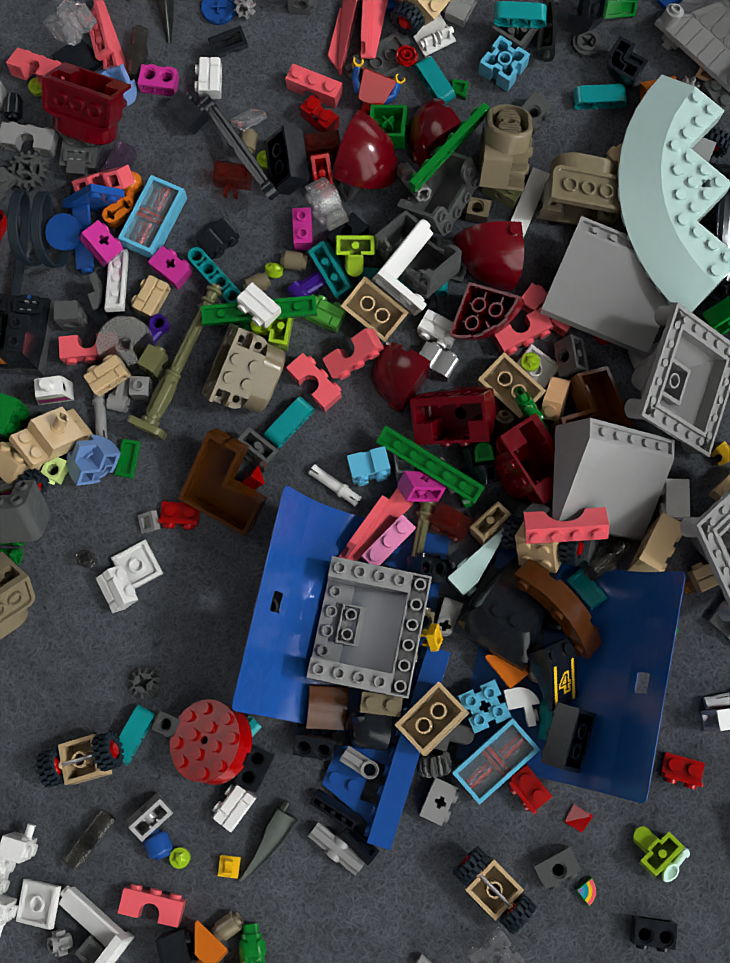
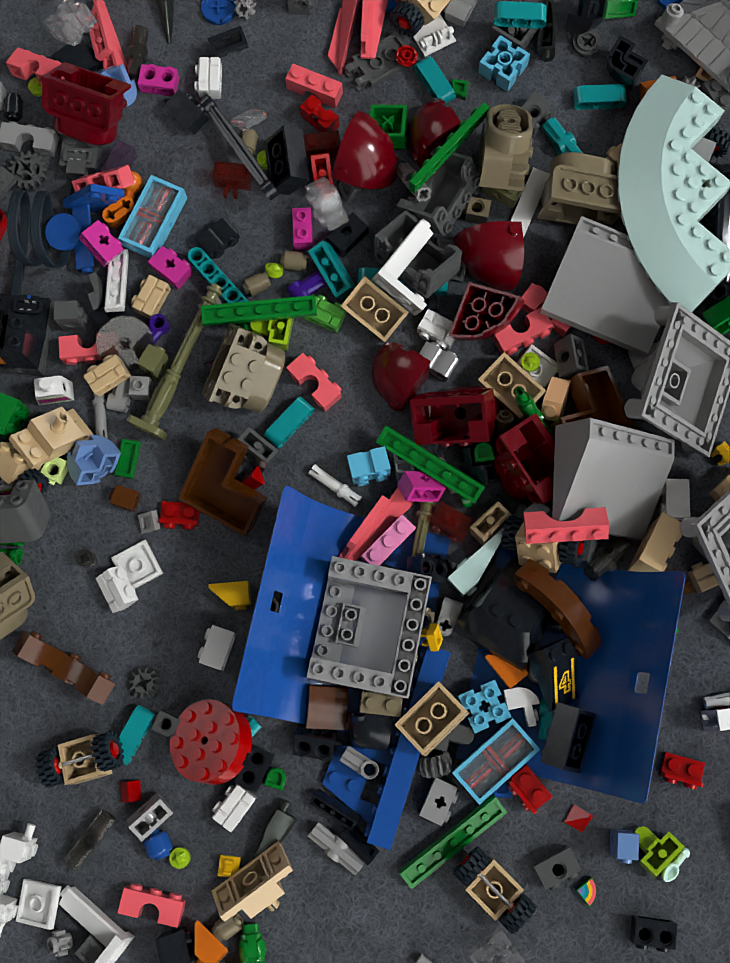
white brick [237,282,281,329] -> none
coral arch [323,328,384,380] -> none
lime brick [335,235,374,277] -> none
red torso [351,57,405,115] -> none
teal tile [567,568,608,611] -> none
none -> reddish brown brick [12,631,115,705]
none -> reddish brown brick [109,485,141,512]
none -> red slope [120,780,142,803]
none -> white brick [198,625,237,671]
none -> yellow slope [208,581,251,611]
none -> tan brick [212,841,293,922]
none -> green tile [264,767,287,791]
none -> green plate [398,795,507,889]
none -> blue tile [492,782,513,798]
none -> teal piece [542,118,582,155]
none -> medium blue brick [610,829,639,864]

